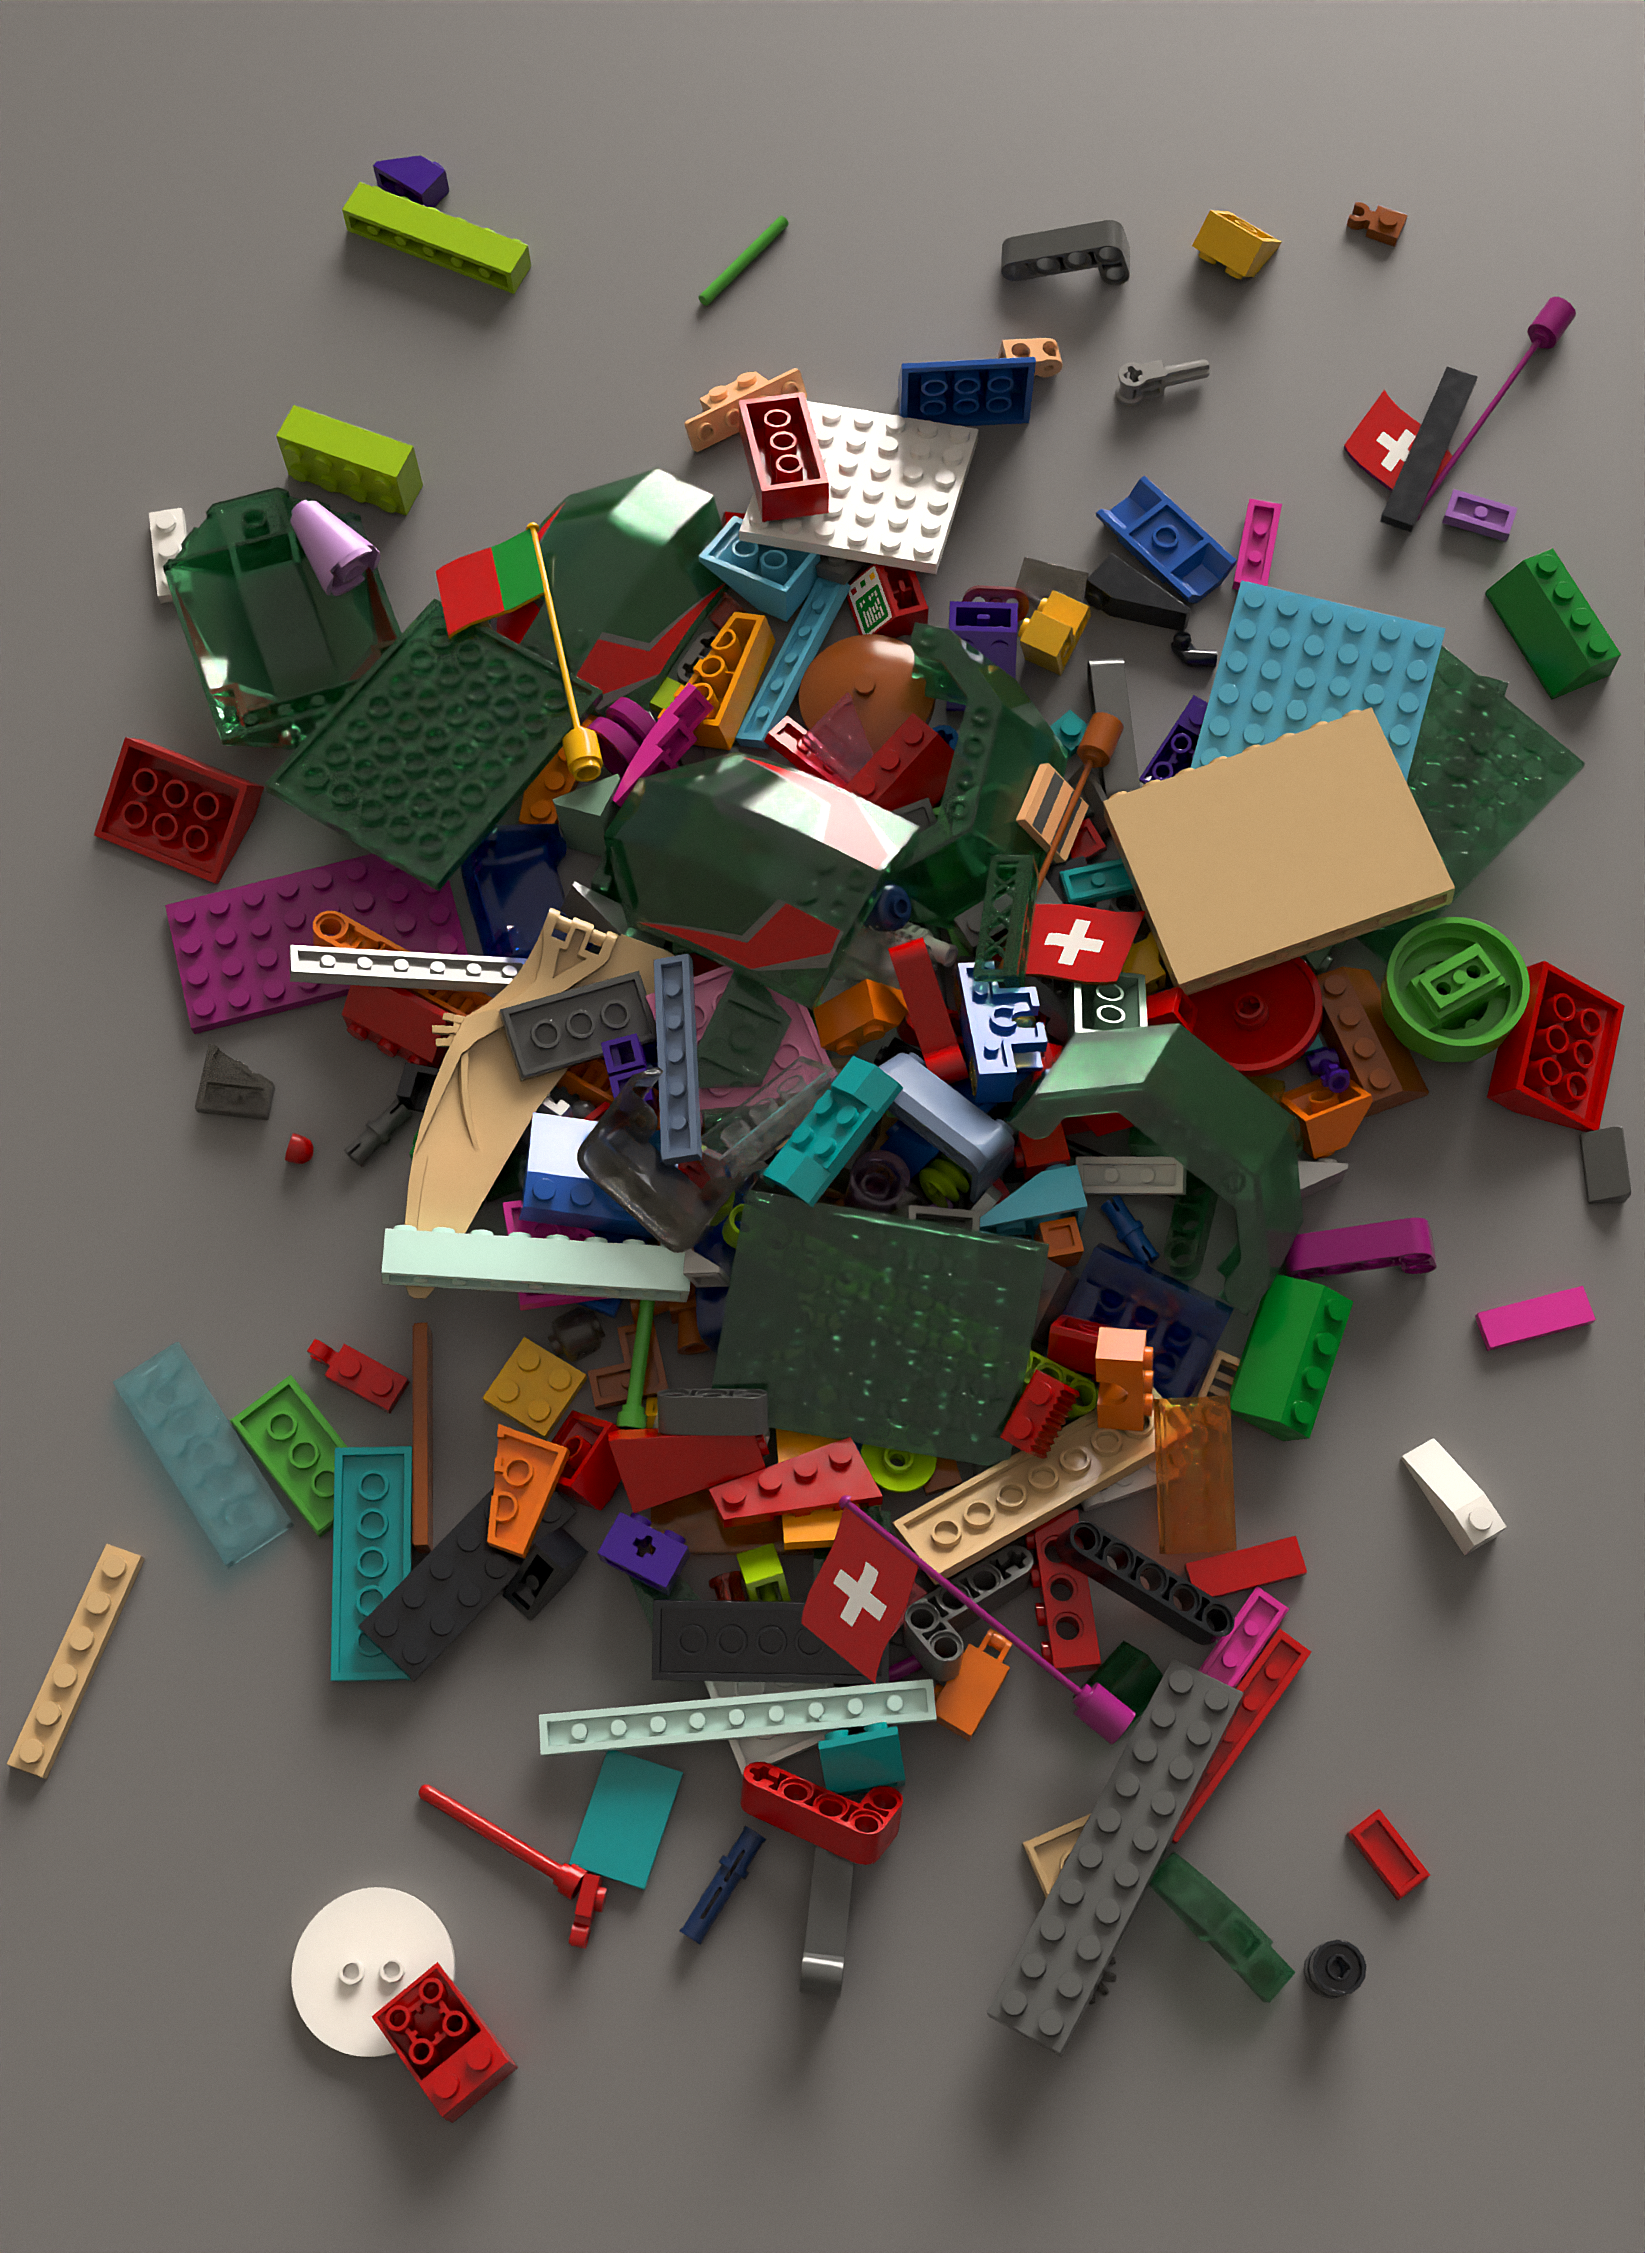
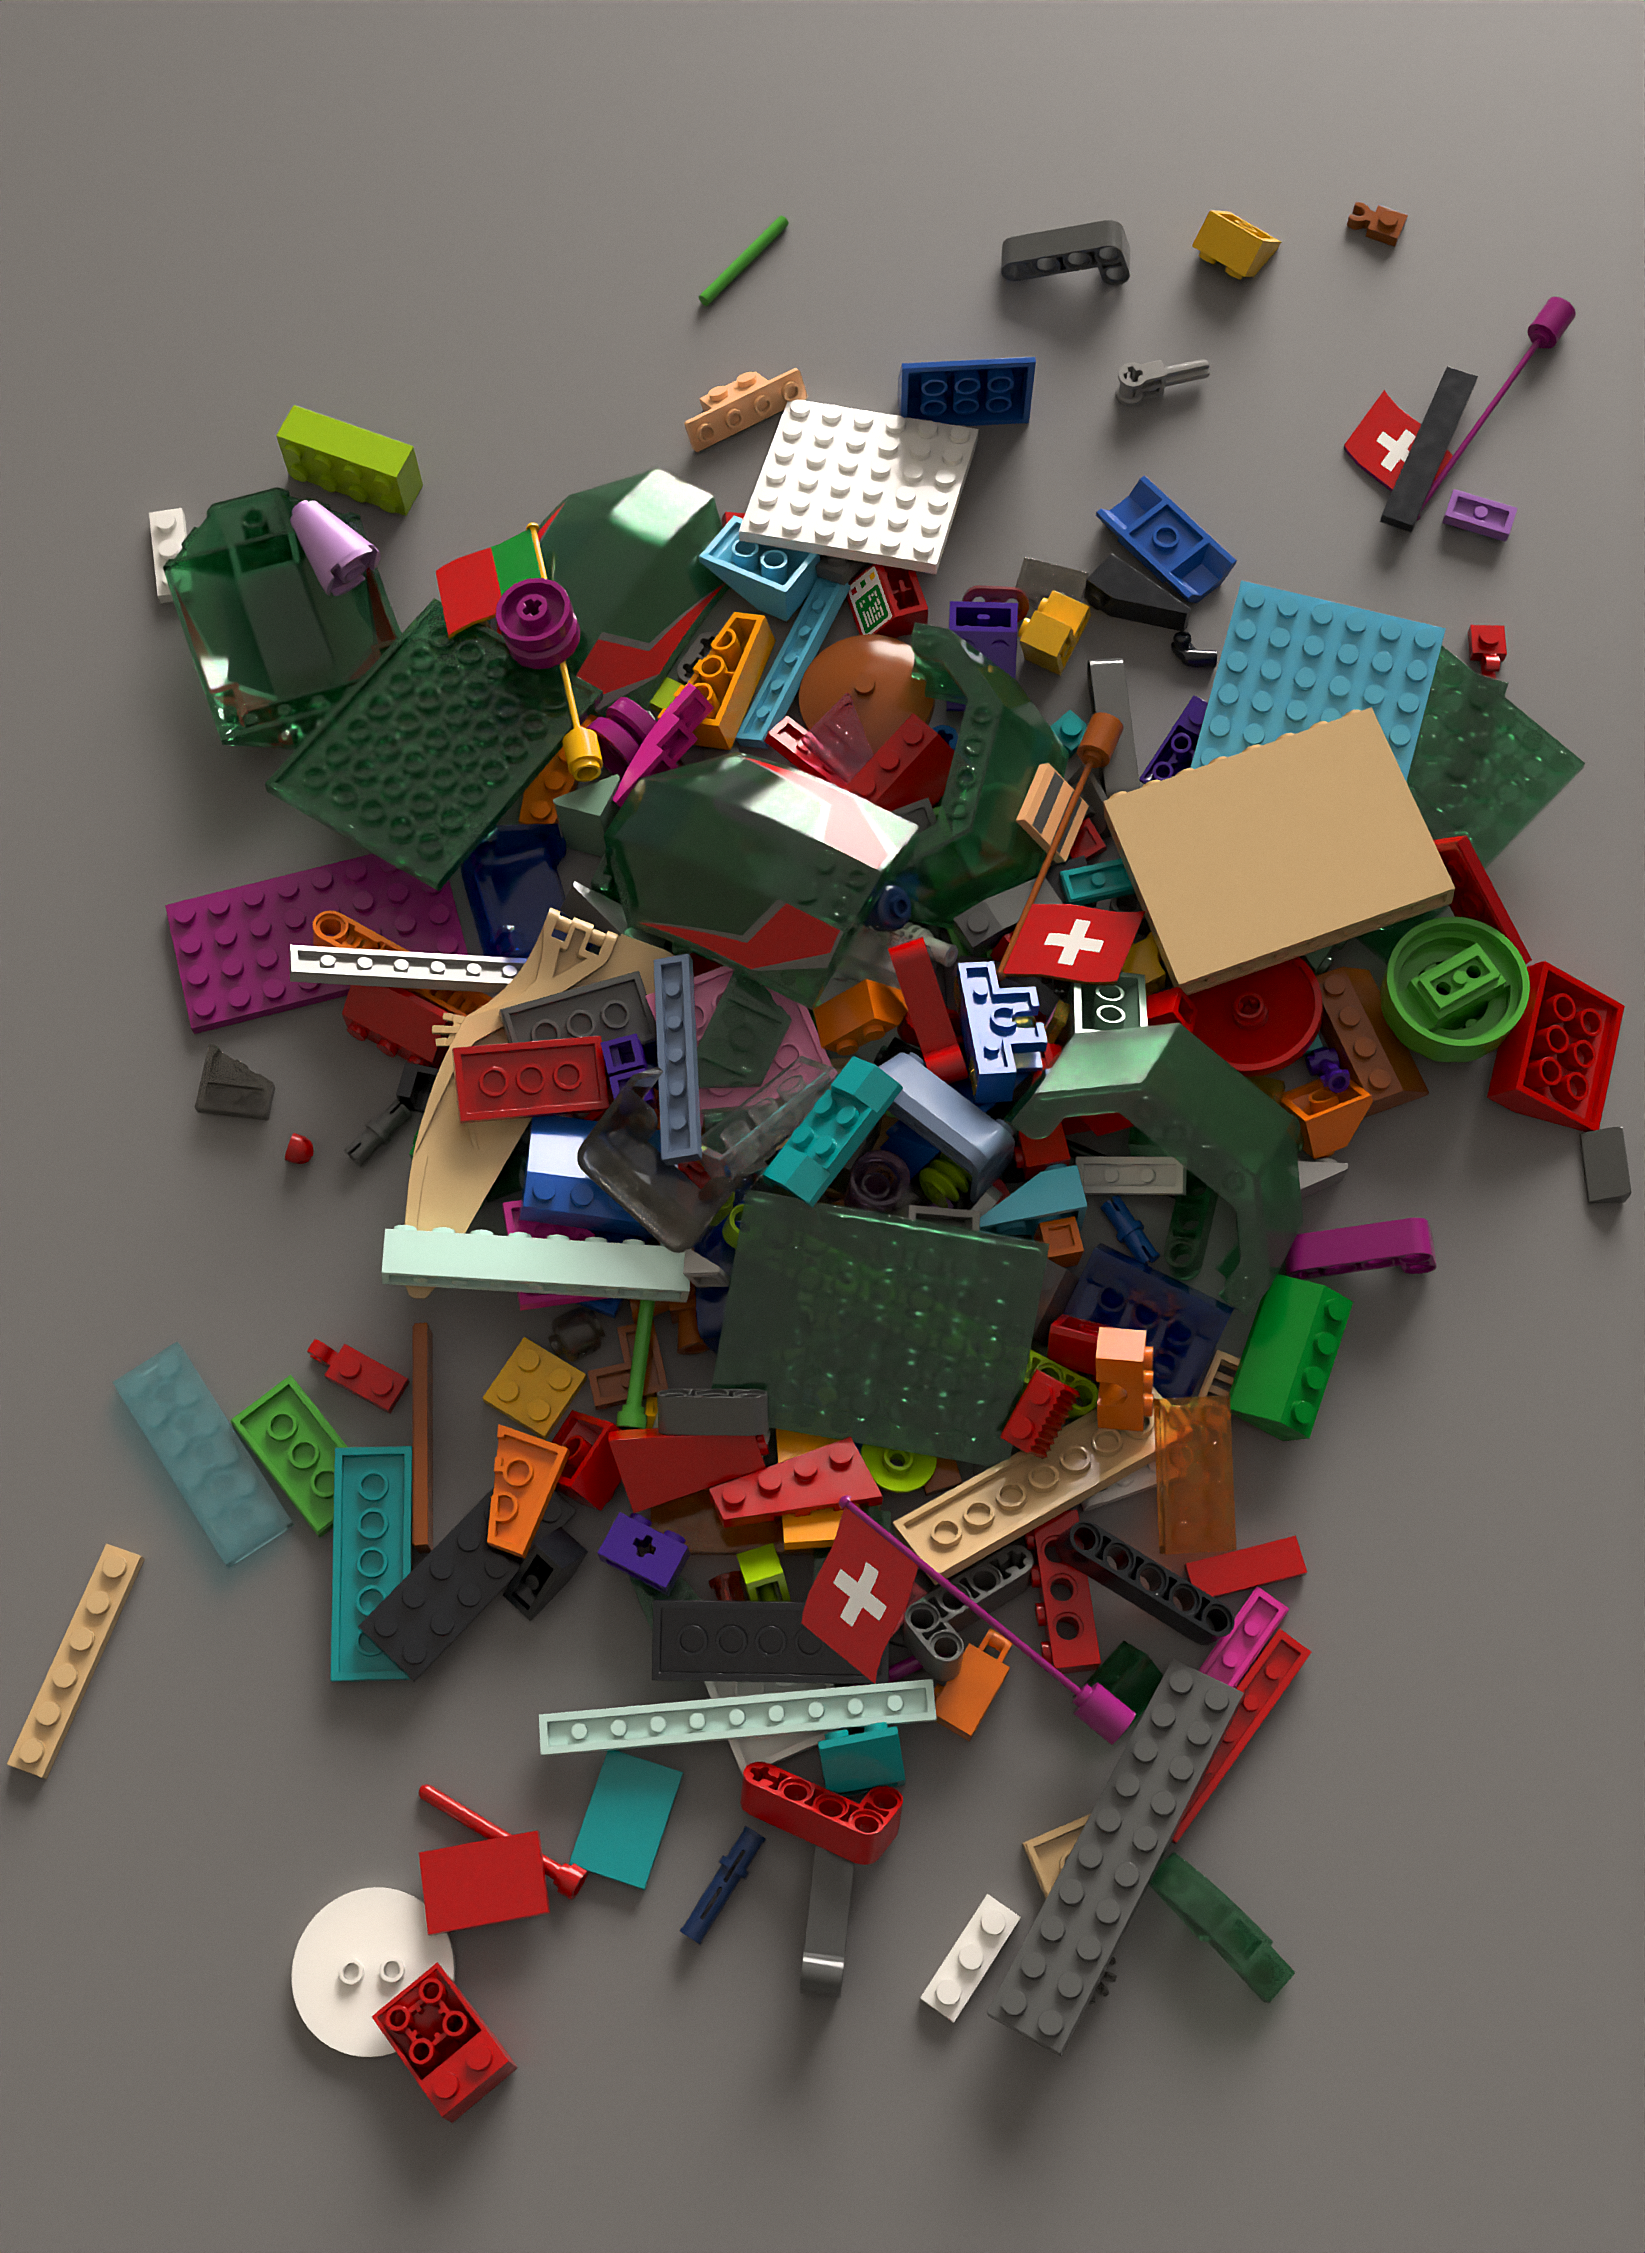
red slope [94,737,265,884] -> none
lime brick [342,182,531,294] -> none
dark purple slope [373,155,450,208] -> none
red plate [568,1873,608,1949] -> none
clear red piece [707,591,747,631] -> none
red brick [738,392,829,522] -> none
clear green fence [973,855,1039,988] -> none
light nougat leg [997,338,1063,377] -> none
dark pink plate [1232,498,1282,590] -> none
black wheel [1304,1939,1366,1999] -> none
red tile [1346,1809,1431,1901] -> none
white slope [1401,1438,1507,1556] -> none
dark pink tile [1475,1286,1596,1351] -> none
green slope [1485,548,1621,700] -> none
none -> red tile [419,1830,550,1936]
none -> red plate [452,1036,609,1124]
none -> magenta wheel [496,578,580,669]
none -> white plate [920,1894,1021,2023]
none -> clear yellow tile [1044,1000,1071,1044]
none -> red tile [1433,835,1532,964]
none -> red plate [1468,625,1507,681]

